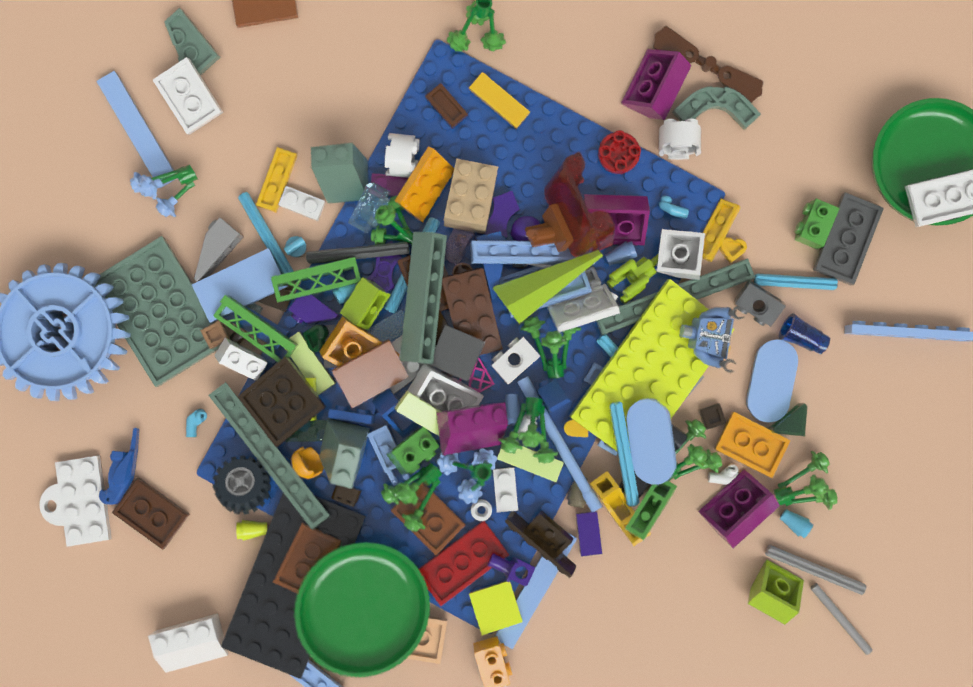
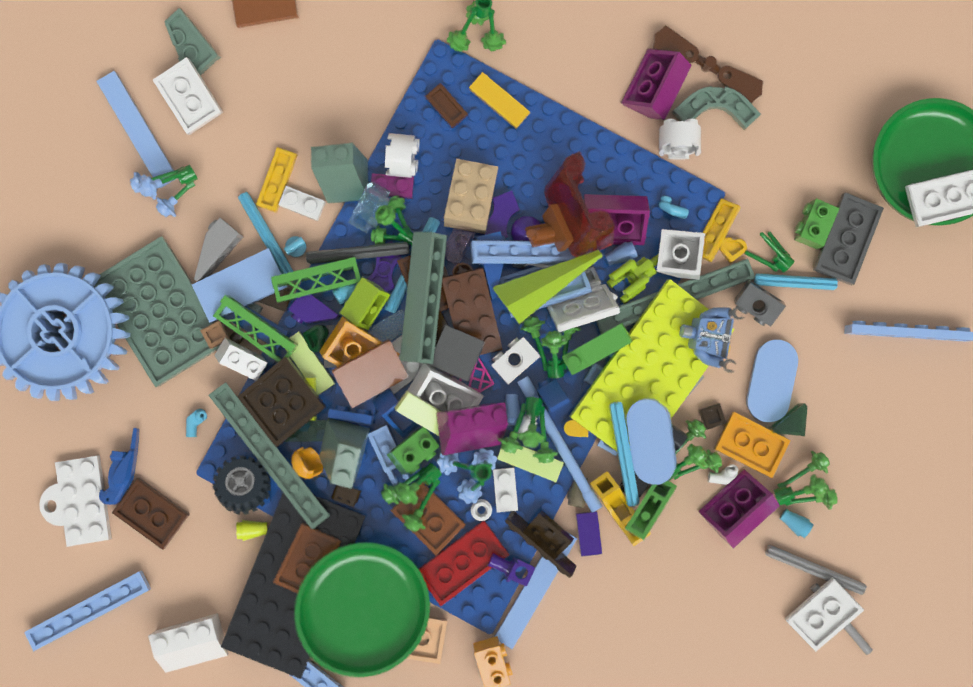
light orange plate [395,147,454,222] -> none
neon yellow tile [469,581,523,635] -> none
red tile [598,130,641,174] -> none
lime slope [748,560,804,625] -> none
clear blue plant [779,313,831,354] -> none
none -> light blue plate [24,570,151,651]
none -> bright green slope [562,323,633,375]
none -> green plant [744,232,795,273]
none -> white tile [785,577,864,652]

